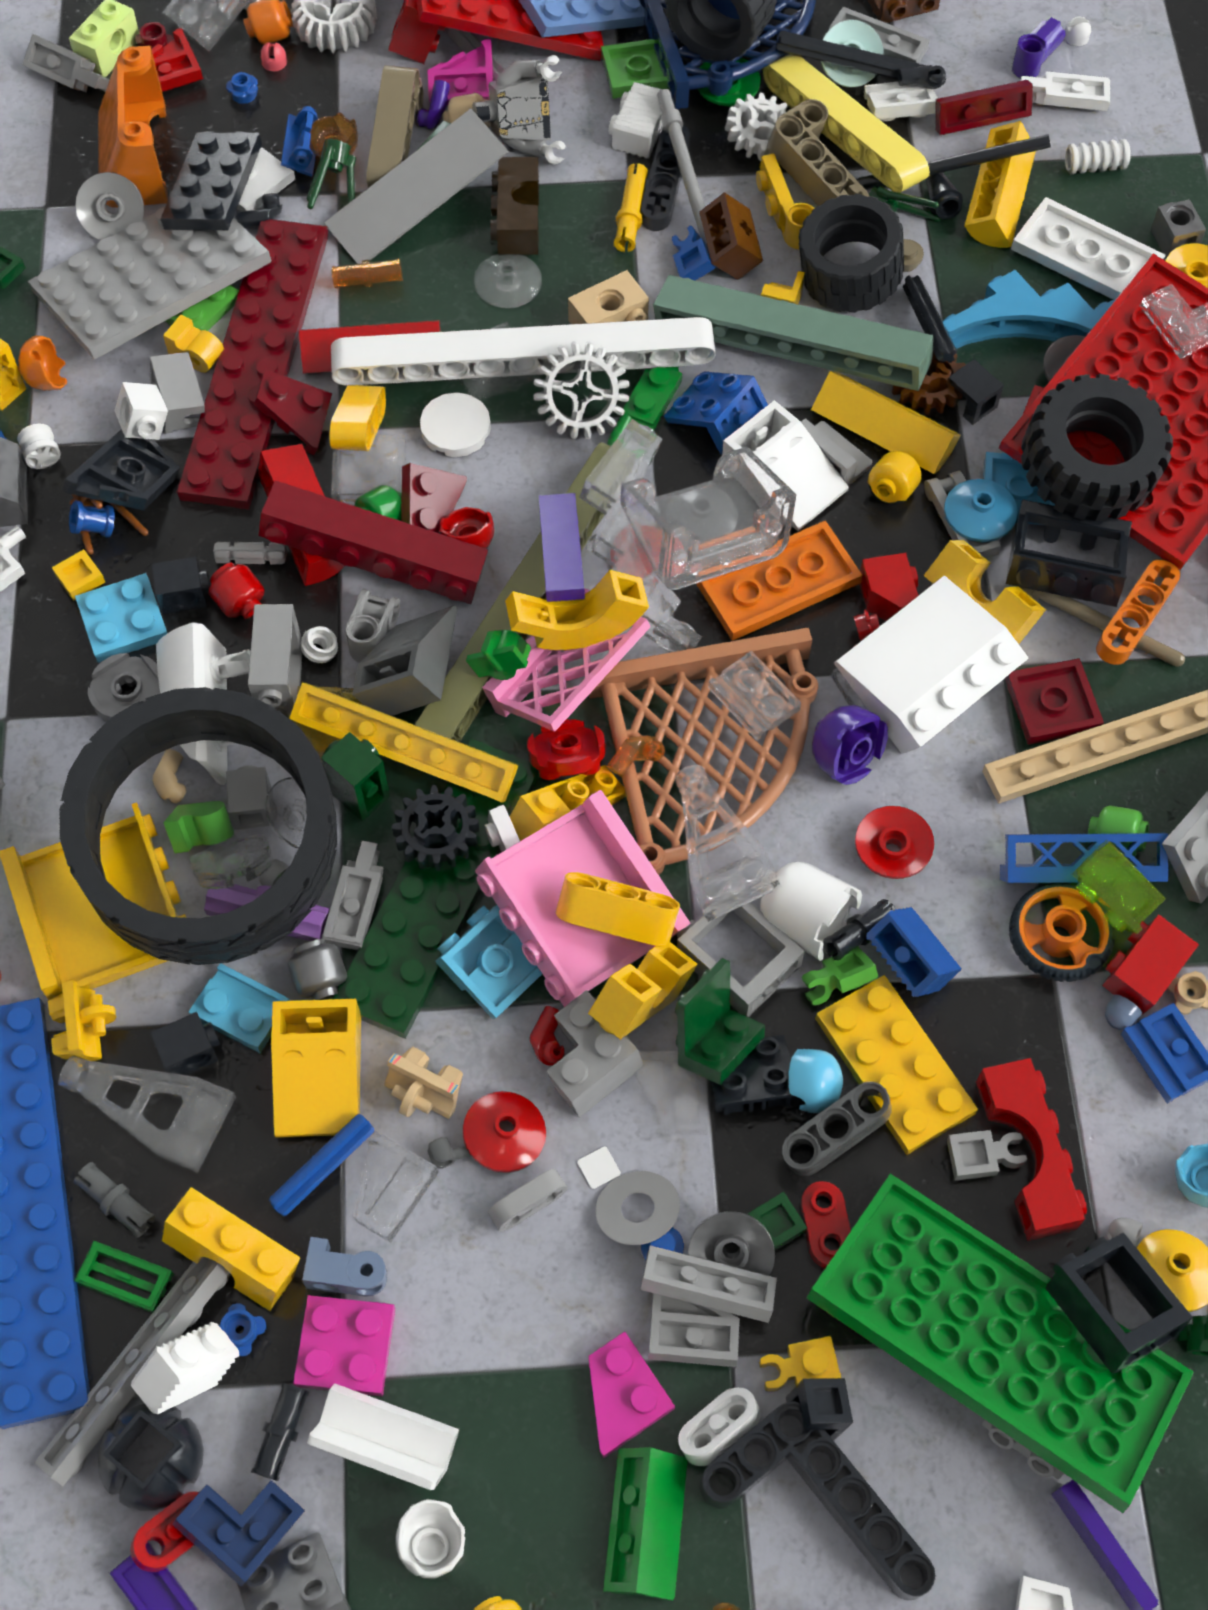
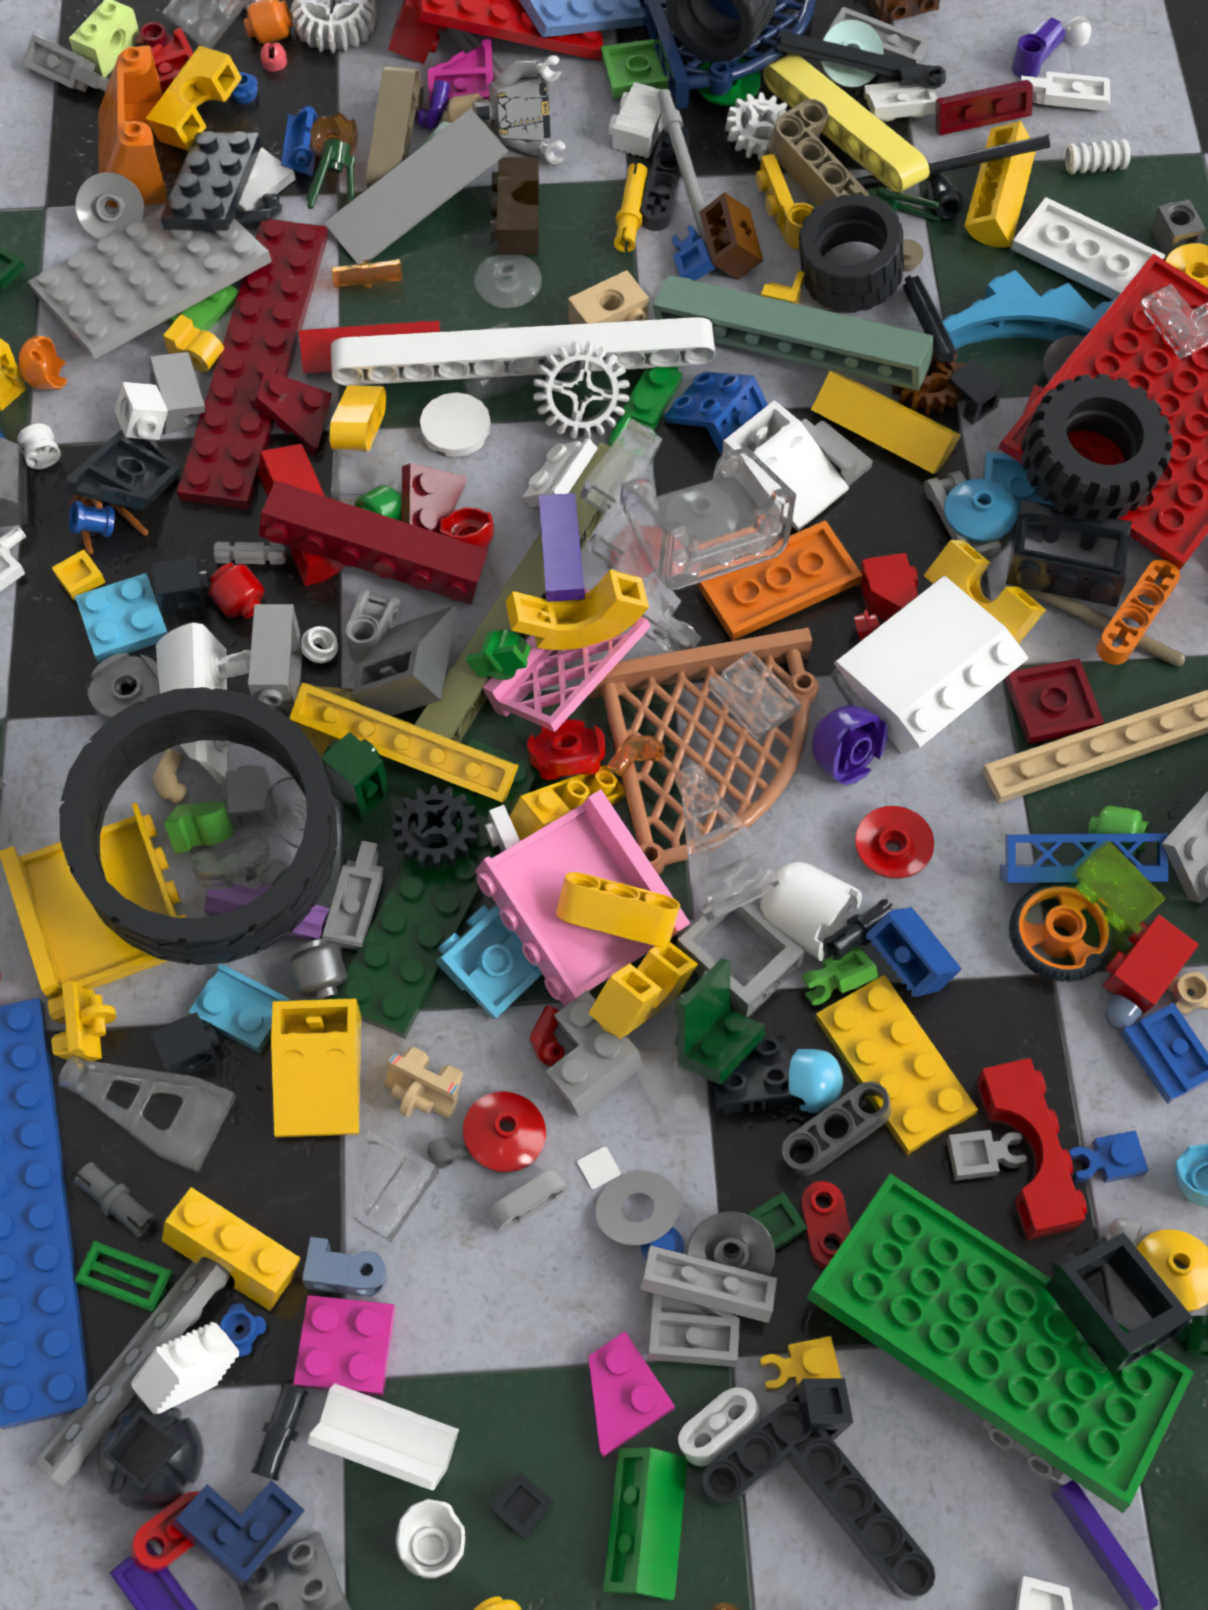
blue axle [269,1114,375,1216] -> none
yellow head [868,451,922,505] -> none
none -> yellow arch [145,46,242,151]
none -> black plate [490,1471,554,1541]
none -> white plate [522,438,598,507]
none -> blue plate [1069,1130,1149,1183]

